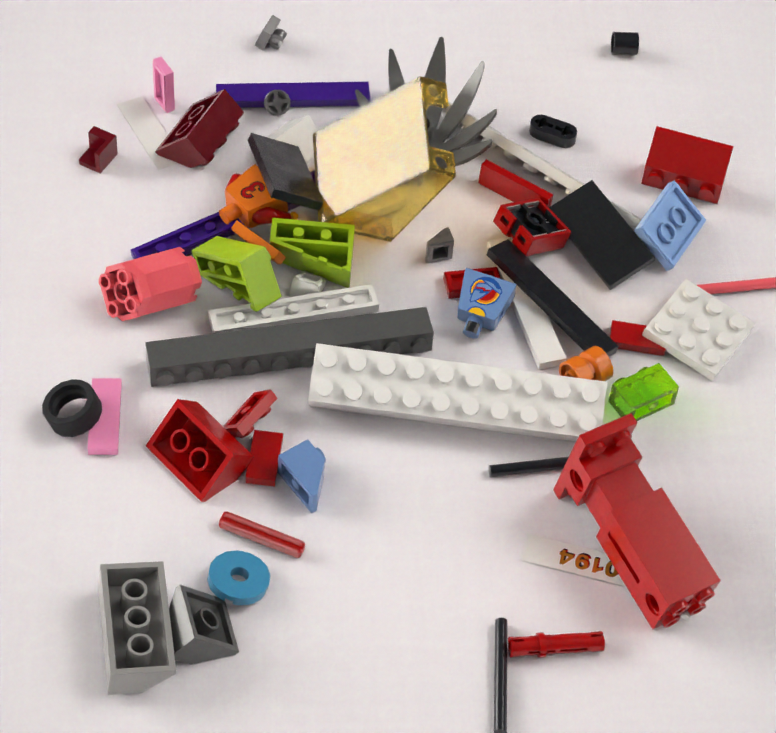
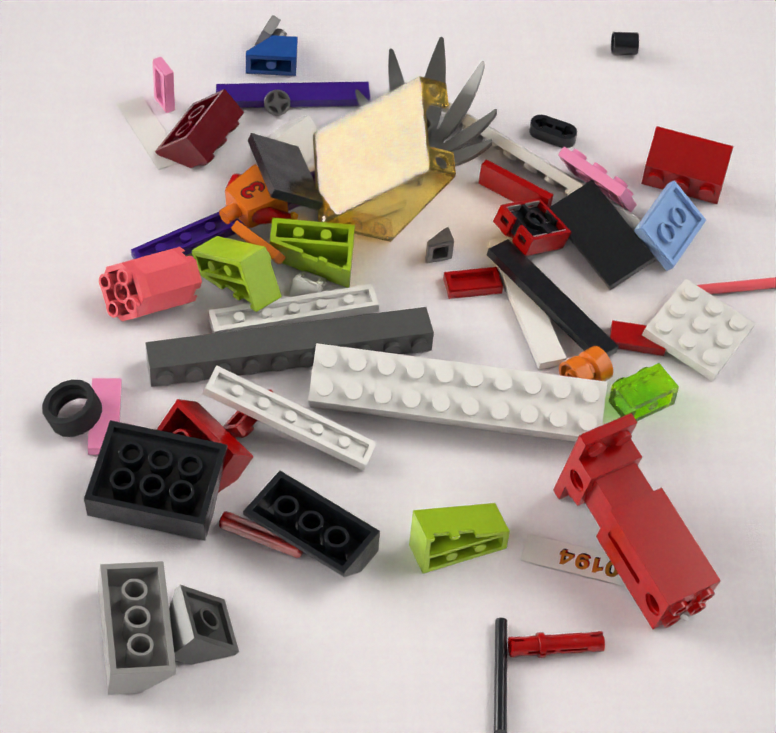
dark red panel [79,126,118,174] -> none
dark azure tile [207,550,270,606] -> none
red tile [245,430,284,487] -> none
medium blue slope [278,439,326,513] -> none
medium blue torso [457,268,516,339] -> none
black bar [488,457,569,477] -> none
none -> black slope [84,420,228,541]
none -> white plate [203,366,377,471]
none -> black slope [243,470,380,577]
none -> blue slope [246,35,298,76]
none -> lime wedge [409,503,510,574]
none -> bright pink plate [558,147,637,212]

